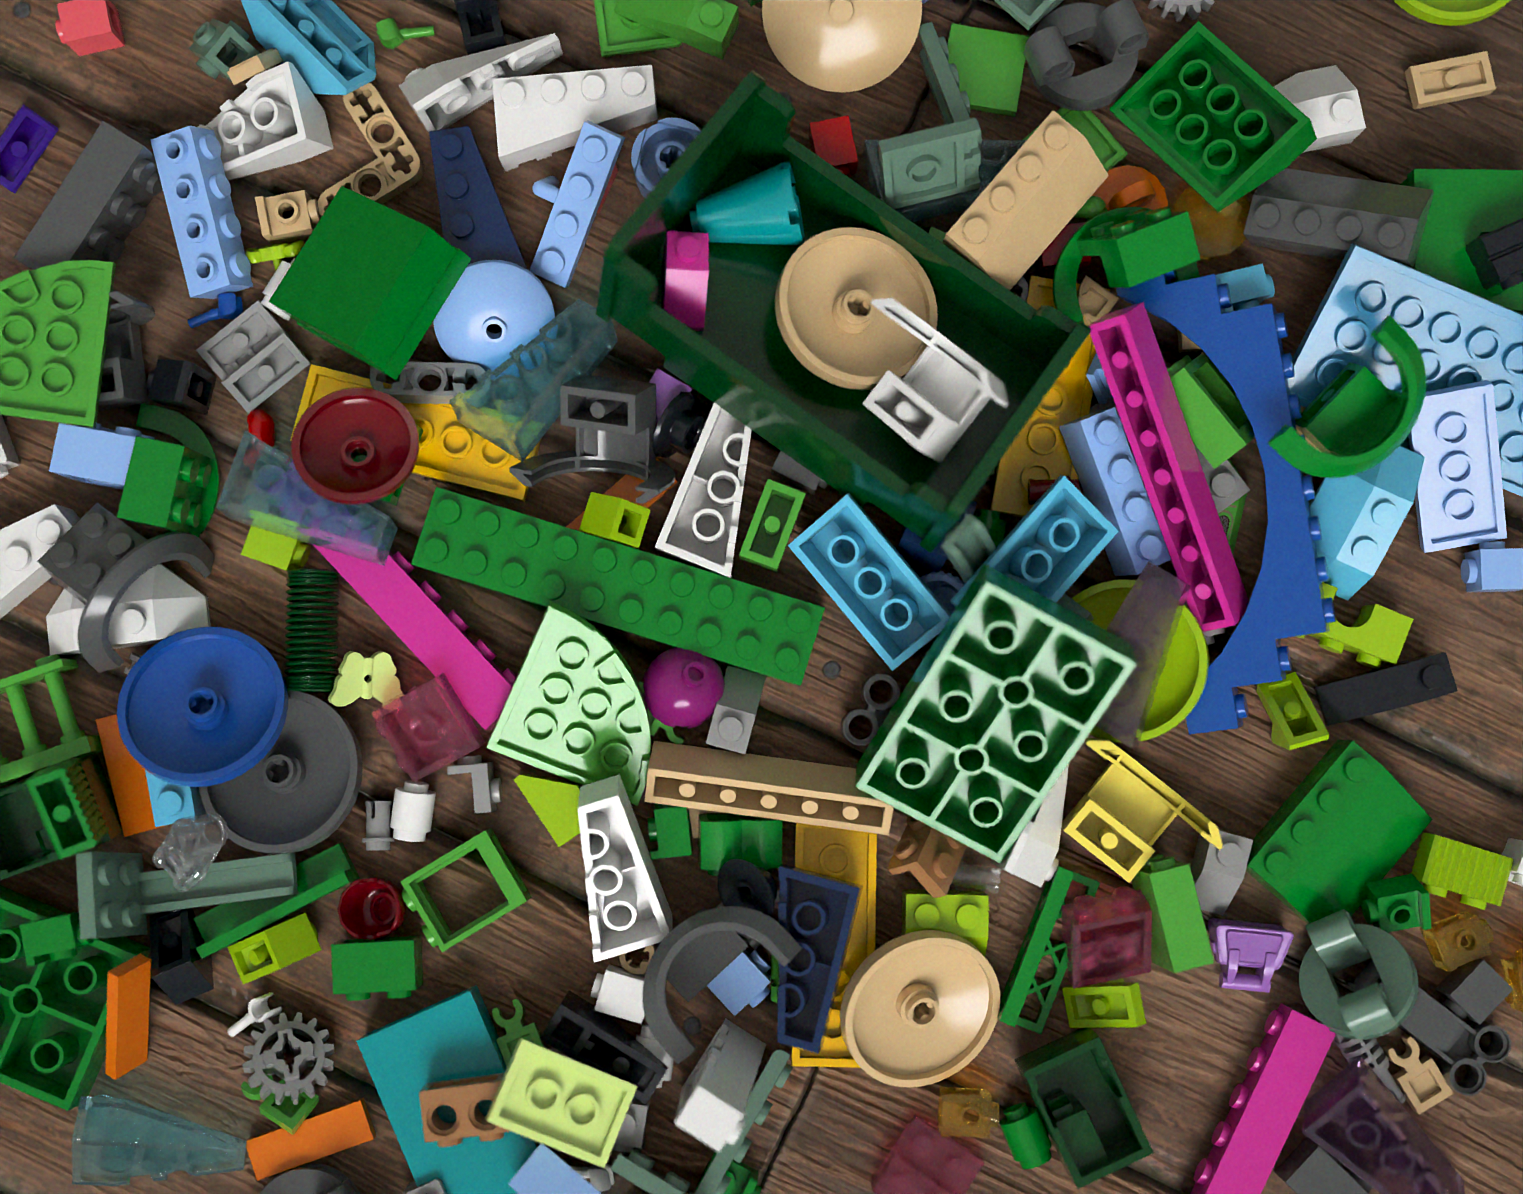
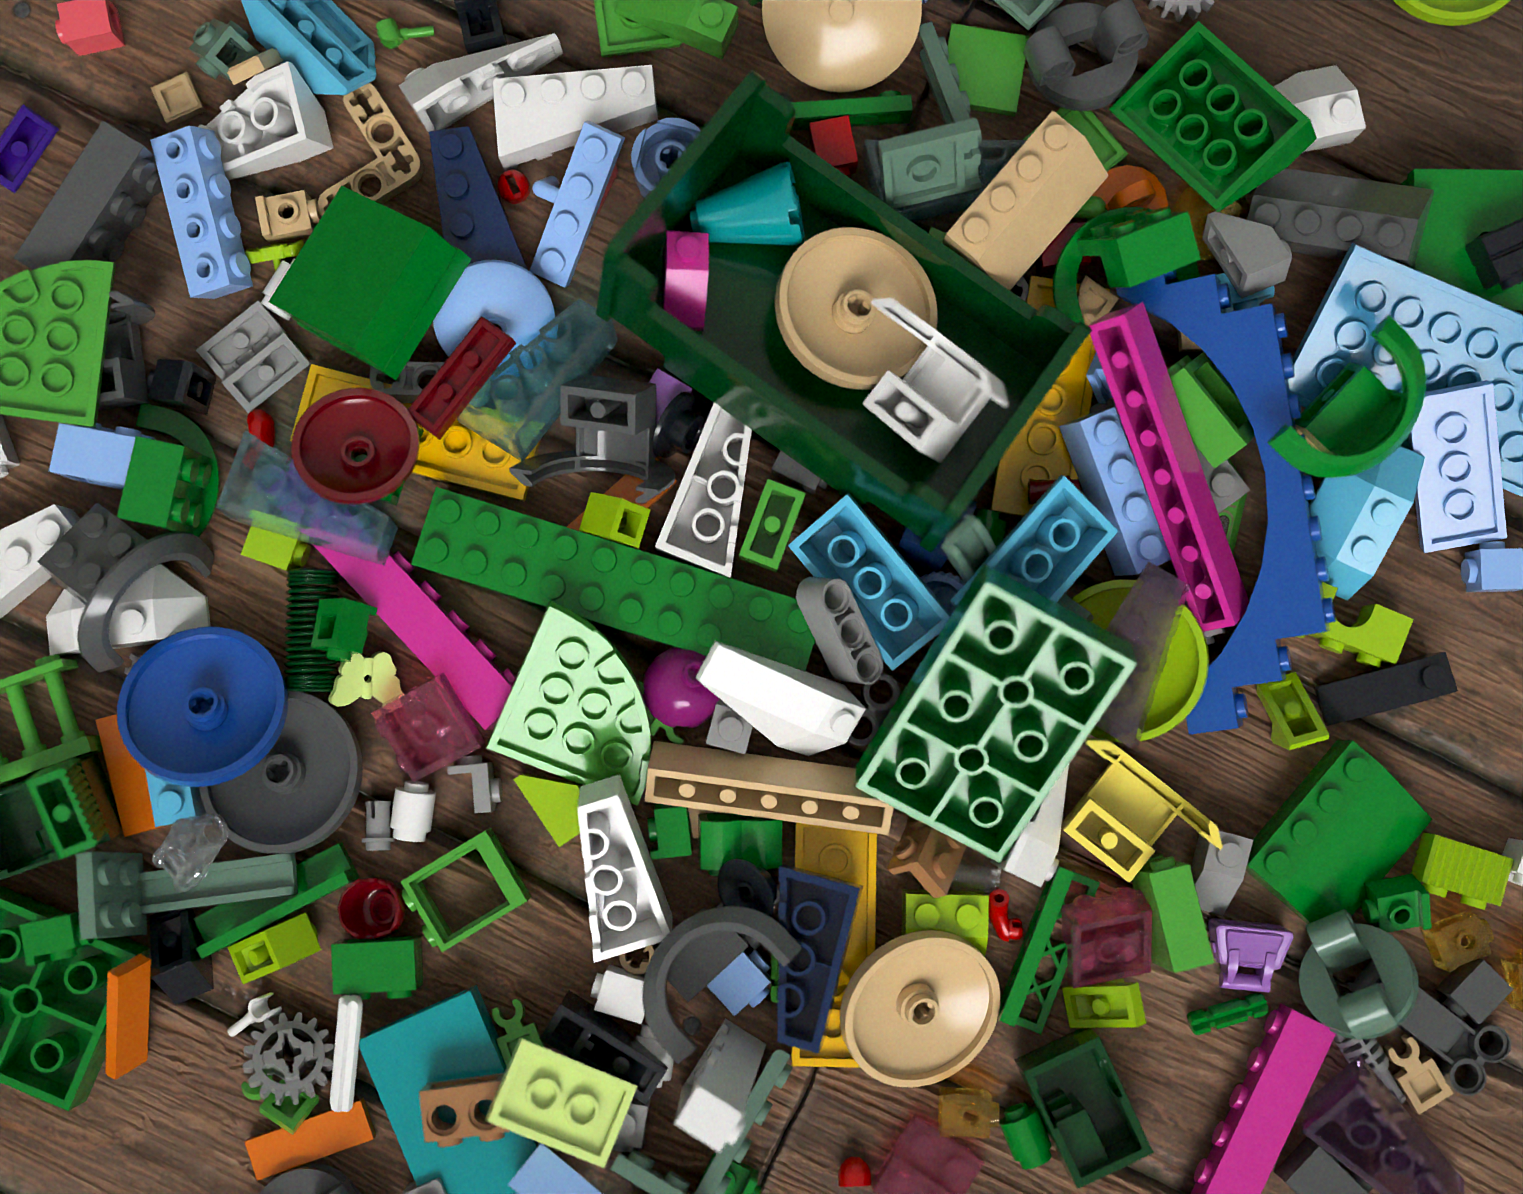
clear light blue wedge [72,1095,247,1186] -> none
blue hand [188,293,243,328] -> none
white hand [570,1163,615,1192] -> none
tan plate [1405,51,1496,110] -> none
none -> tan tile [151,72,206,127]
none -> green brick [311,598,377,662]
none -> white axle [330,995,363,1112]
none -> dark red tile [407,316,516,440]
none -> red hinge [497,169,530,204]
none -> white wedge [696,641,866,756]
none -> green plate [791,91,913,131]
none -> light grey beam [796,577,883,684]
none -> red hinge [838,1156,871,1187]
none -> red arm [989,889,1023,942]
none -> green axle [1187,992,1269,1035]
none -> light grey slope [1203,211,1292,299]

